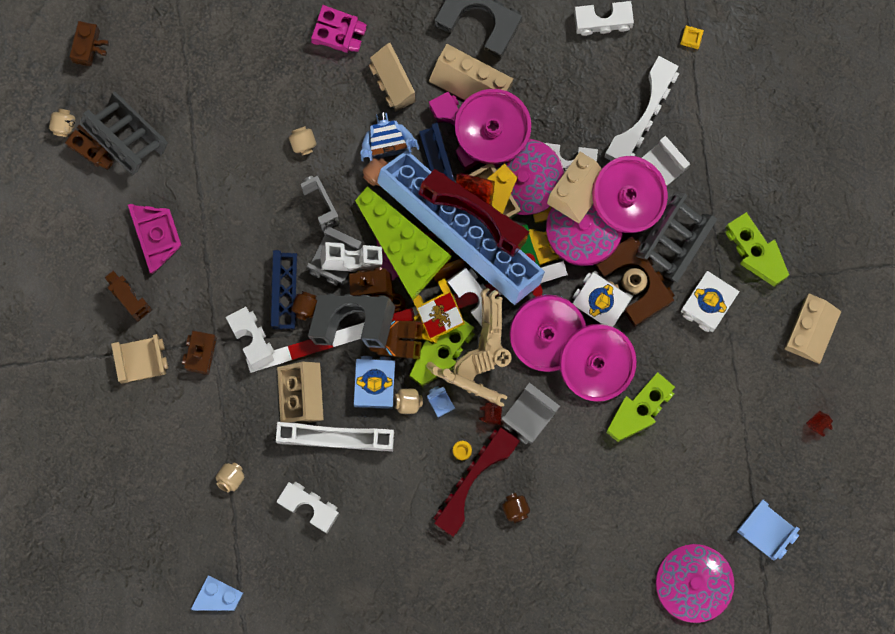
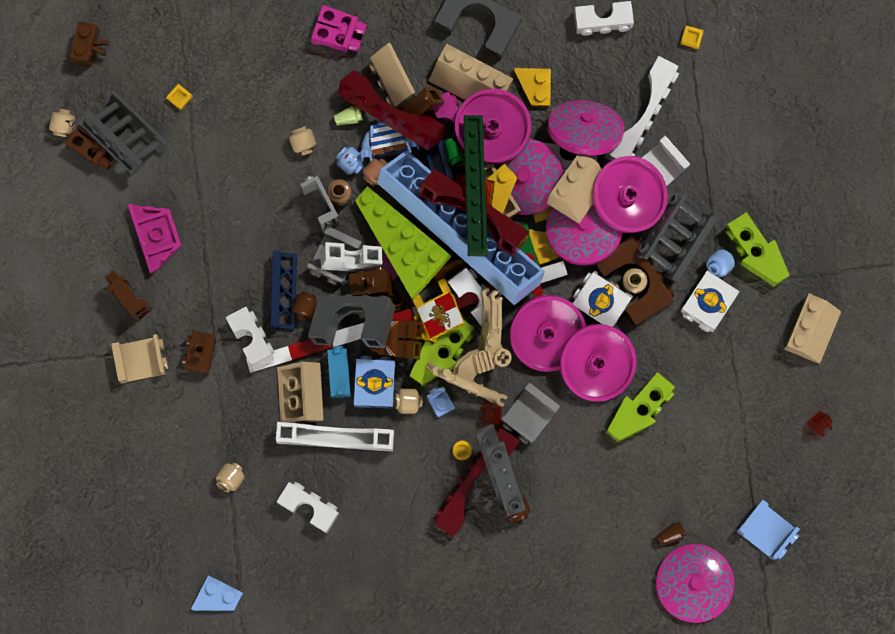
none -> yellow tile [166,84,193,110]
none -> medium nougat head [327,179,352,206]
none -> dark azure brick [327,346,351,398]
none -> yellowish green cone [334,105,363,126]
none -> light blue head [336,147,364,175]
none -> dark red arch [338,70,444,151]
none -> reddish brown brick [401,87,445,117]
none -> green cone [444,138,465,168]
none -> dark green tile [463,115,488,257]
none -> dark grey fence [474,424,526,516]
none -> yellow wing [514,68,551,107]
none -> dark pink dish [548,100,624,156]
none -> reddish brown cone [656,521,687,546]
none -> light blue head [706,249,735,278]

